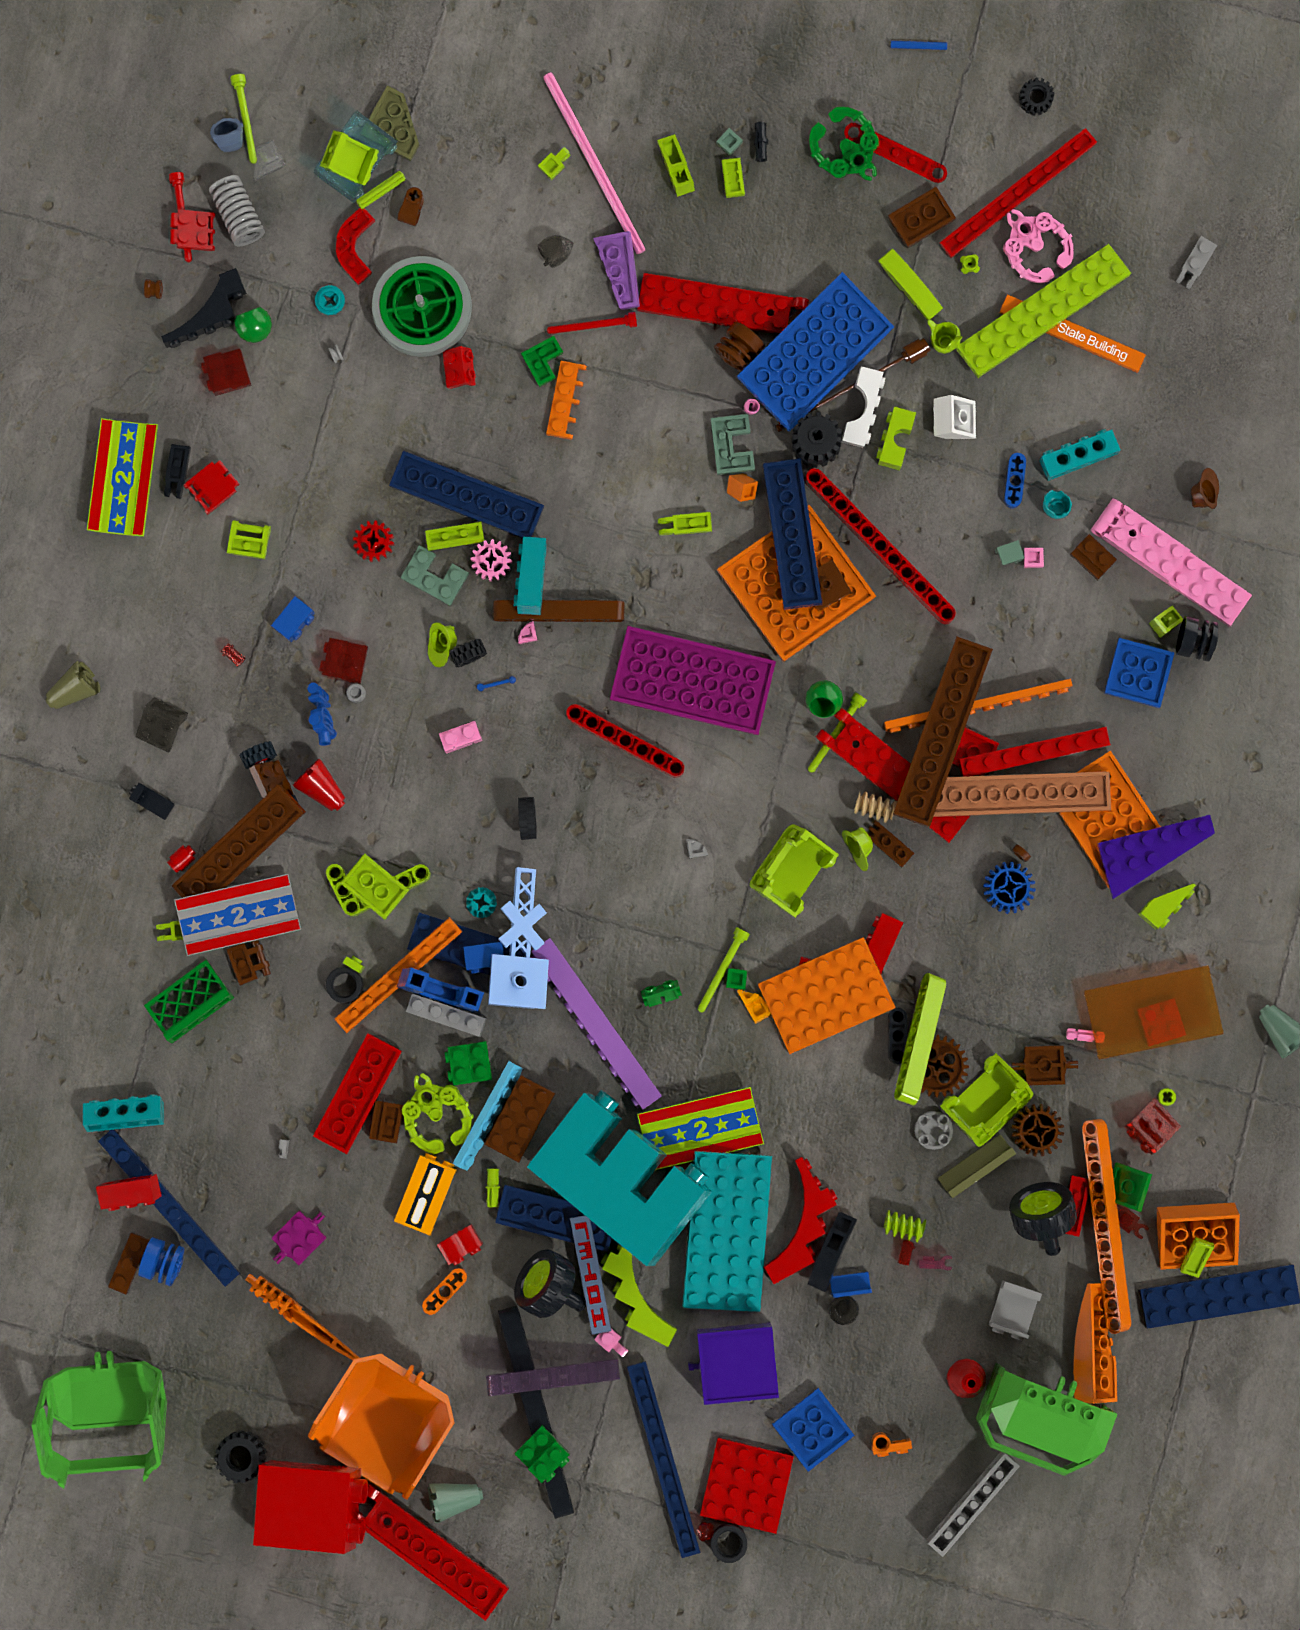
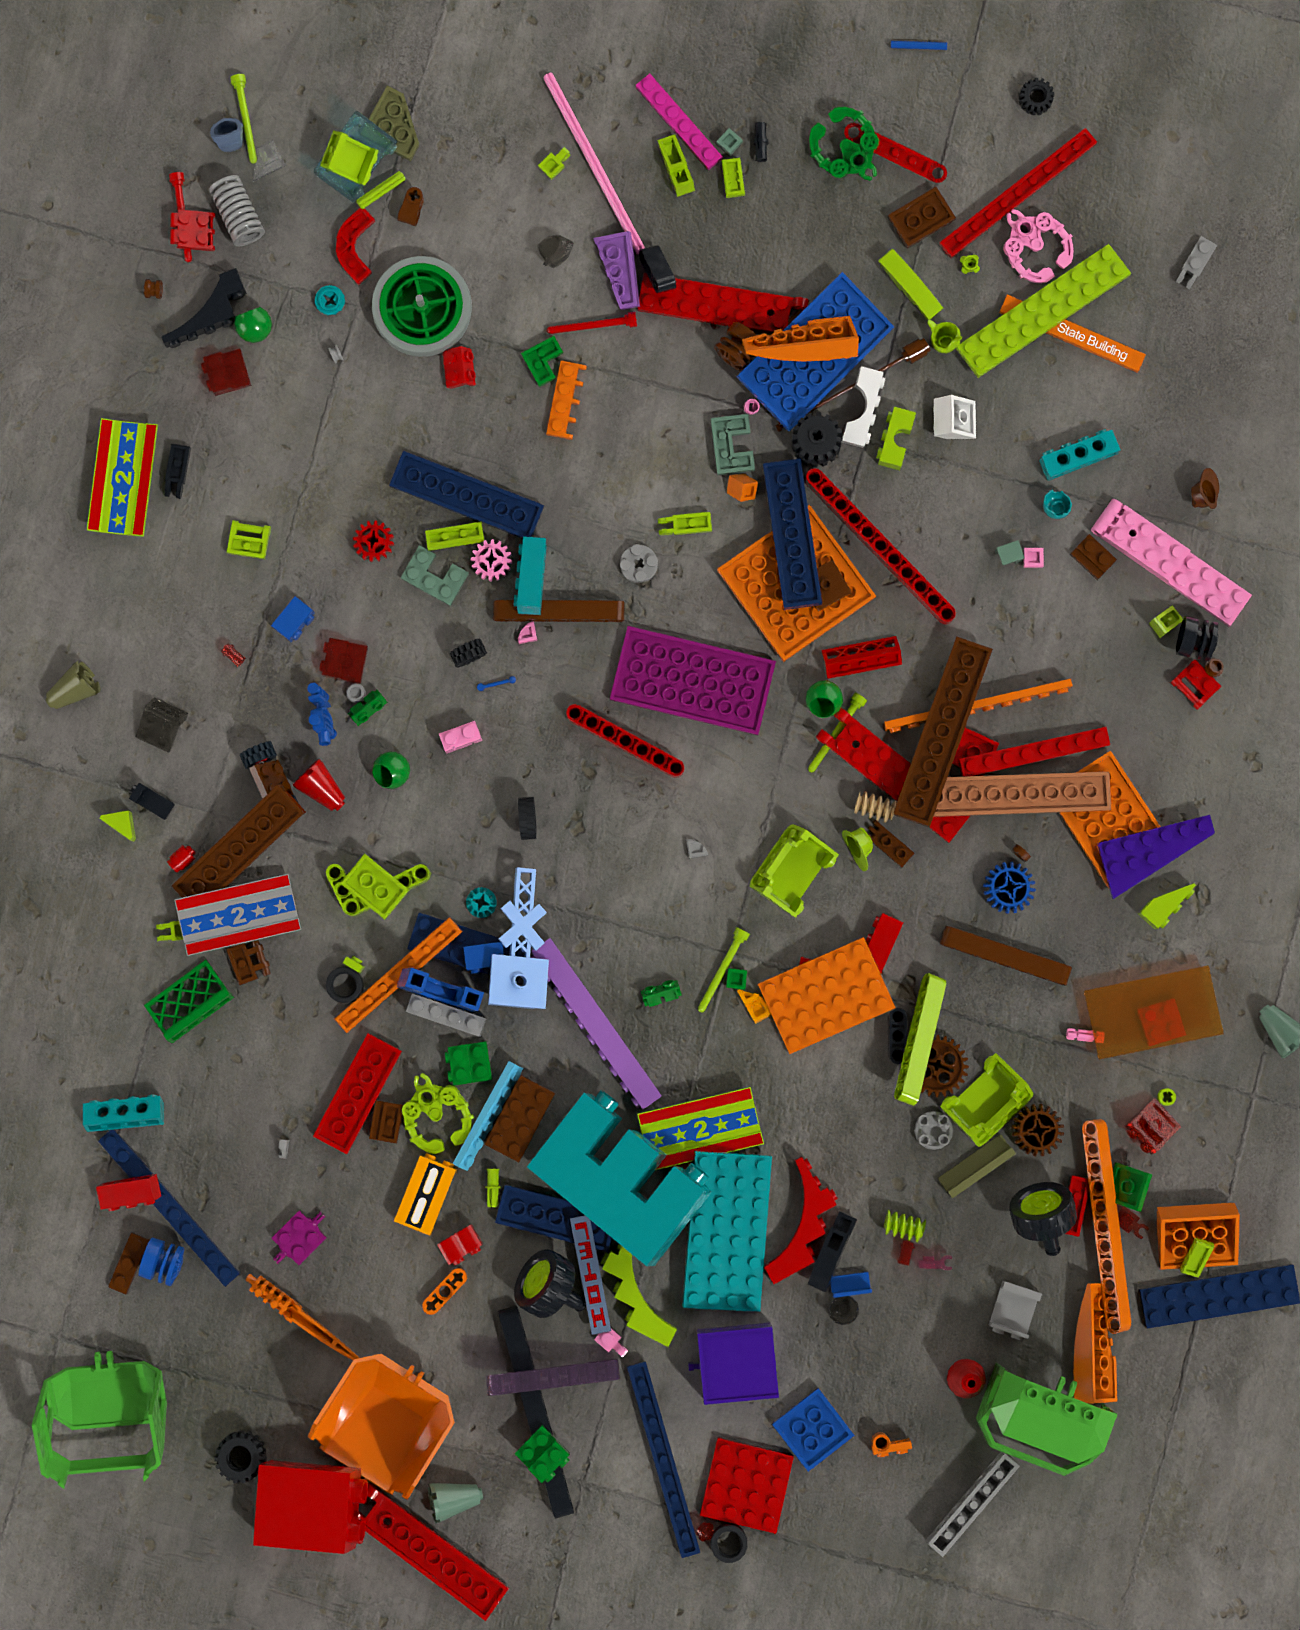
red plate [183,460,240,515] -> none
lime piece [428,622,457,667] -> none
blue beam [1004,453,1026,509] -> none
reddish brown plate [1011,1046,1078,1086] -> none
blue plate [1104,638,1175,708] -> none
none -> lime slope [99,811,136,842]
none -> green hinge [348,690,388,726]
none -> green helmet [372,751,410,789]
none -> light grey plate [620,544,658,583]
none -> dark pink plate [636,73,723,170]
none -> black beam [639,245,676,293]
none -> orange wedge [742,316,859,361]
none -> red fence [822,636,902,679]
none -> reddish brown beam [940,926,1072,986]
none -> red plate [1170,659,1222,710]
none -> reddish brown plate [1205,658,1224,677]

